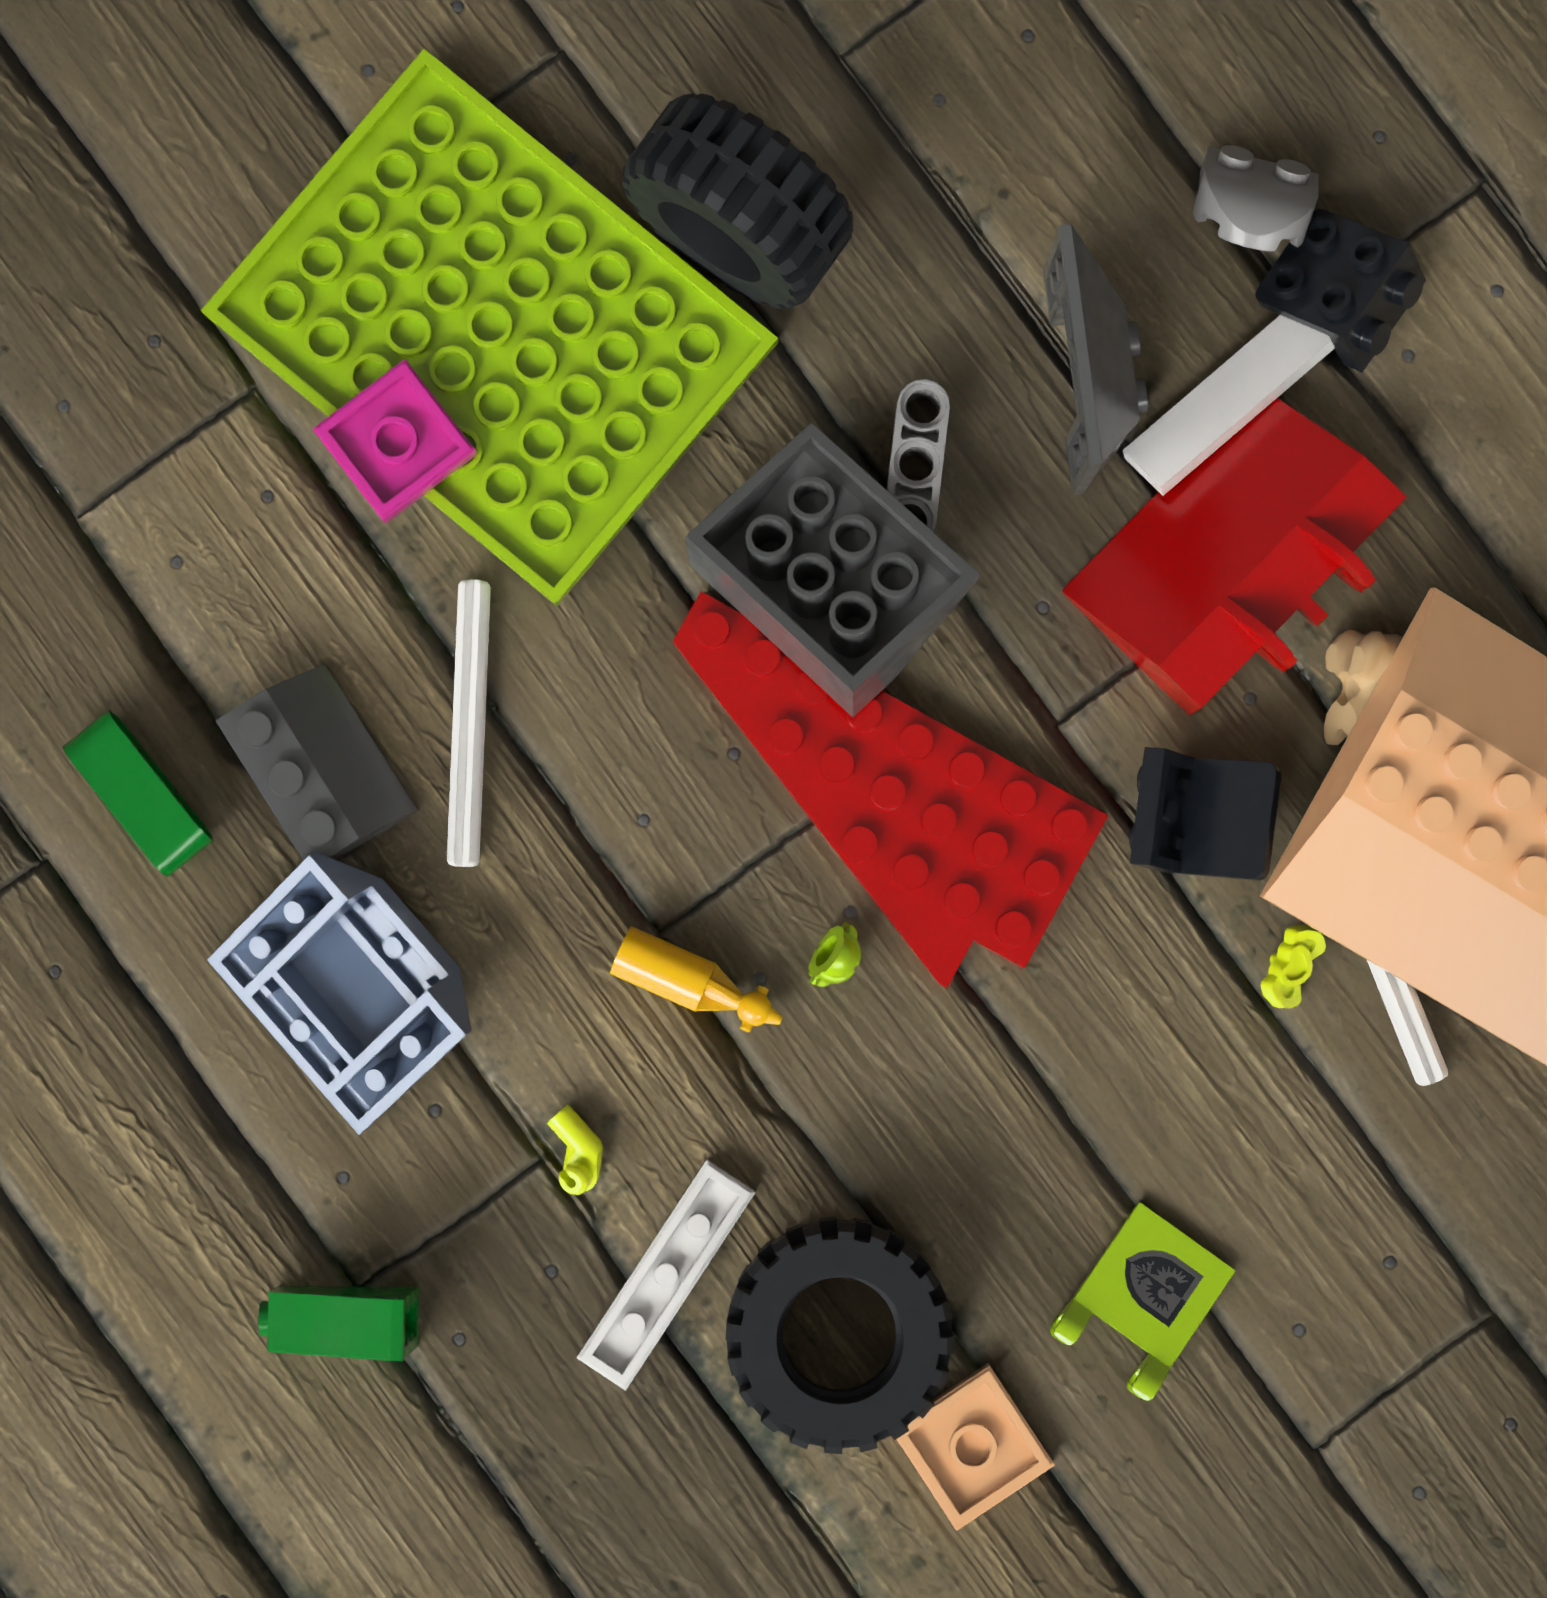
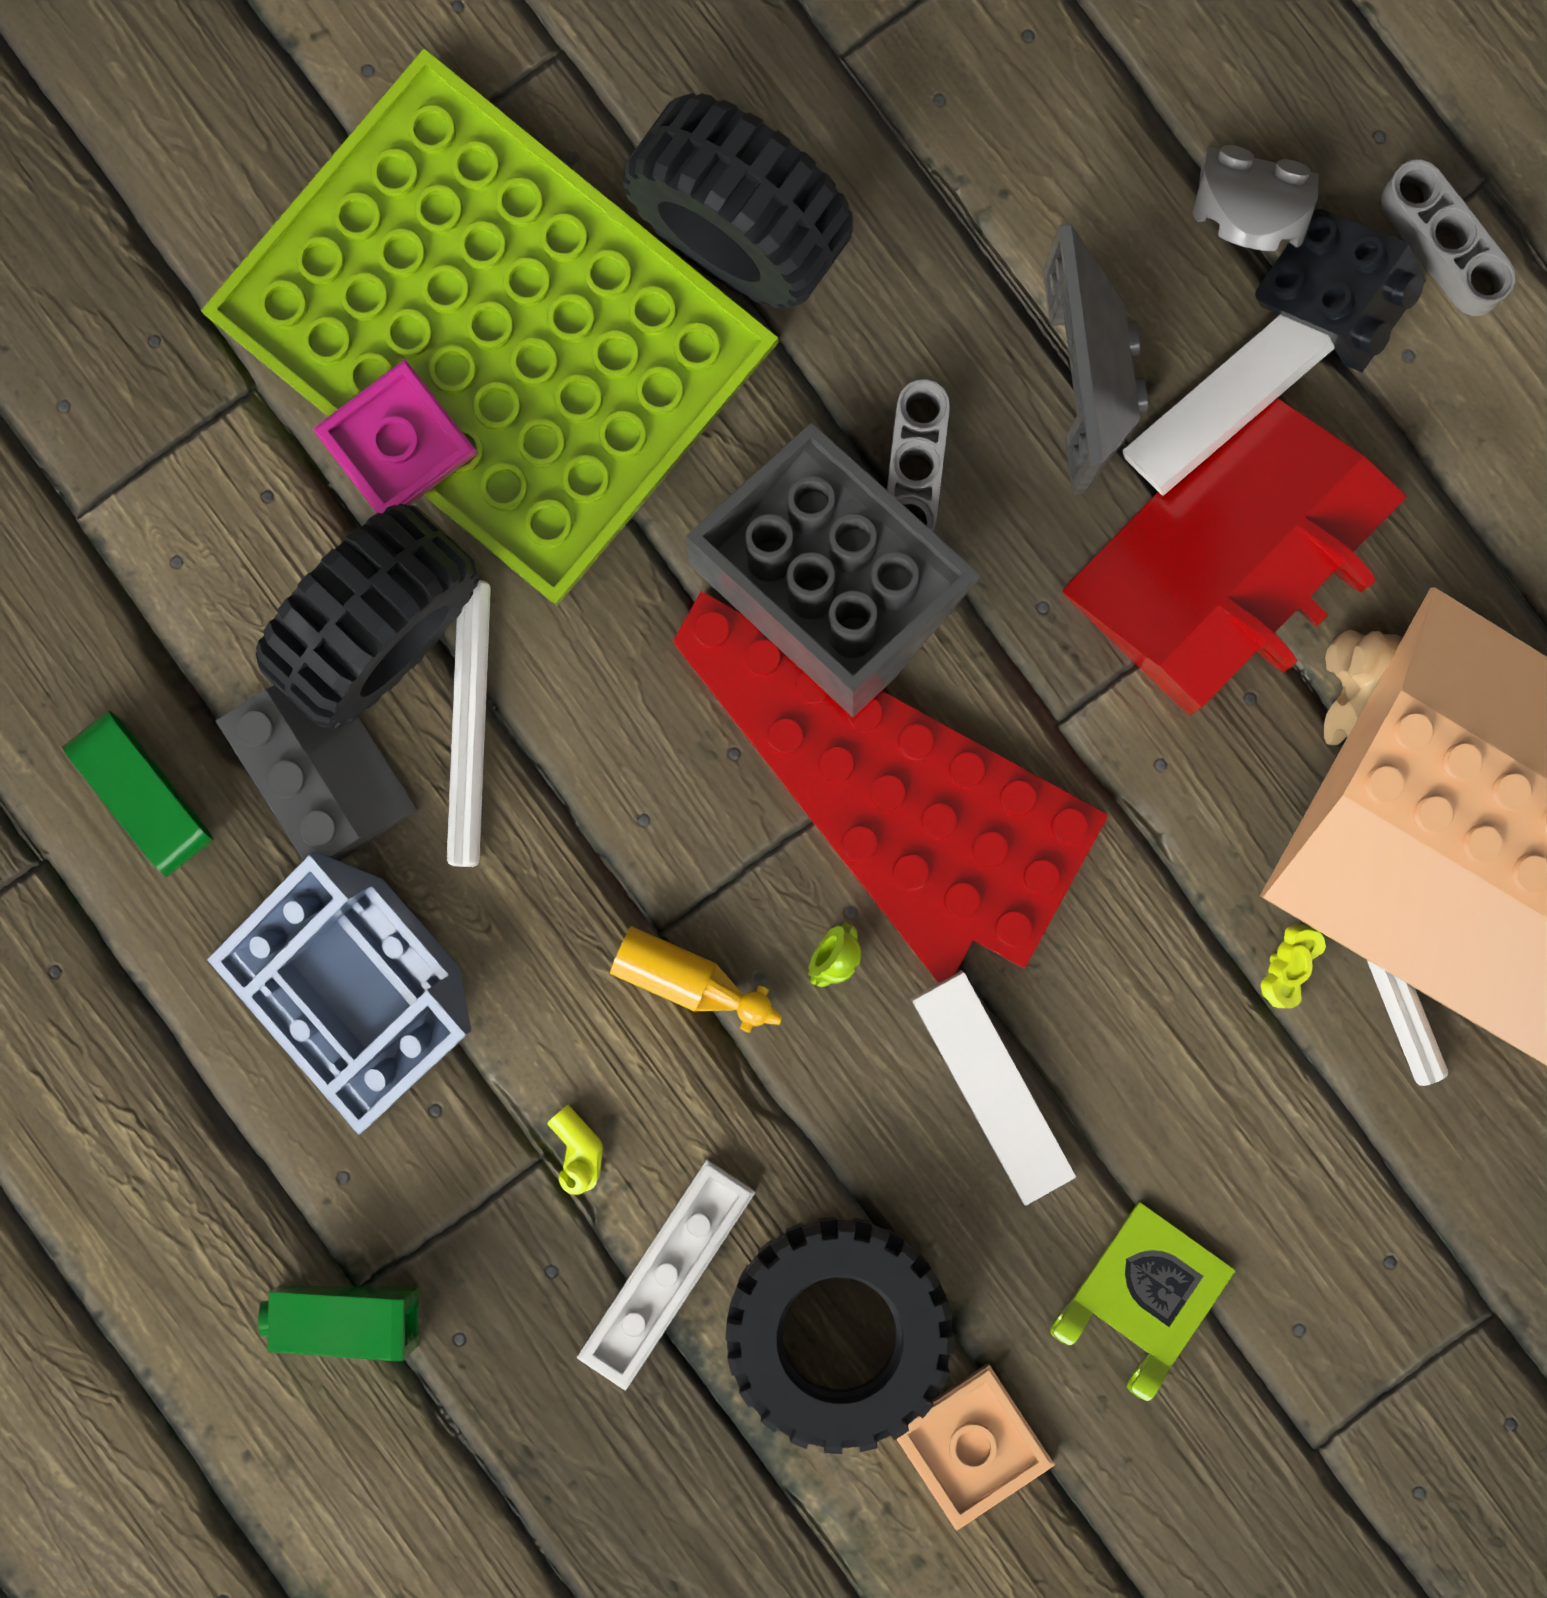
black bracket [1129,747,1282,881] -> none
none -> black tyre [255,503,479,728]
none -> white tile [911,971,1076,1206]
none -> light grey beam [1380,160,1516,316]

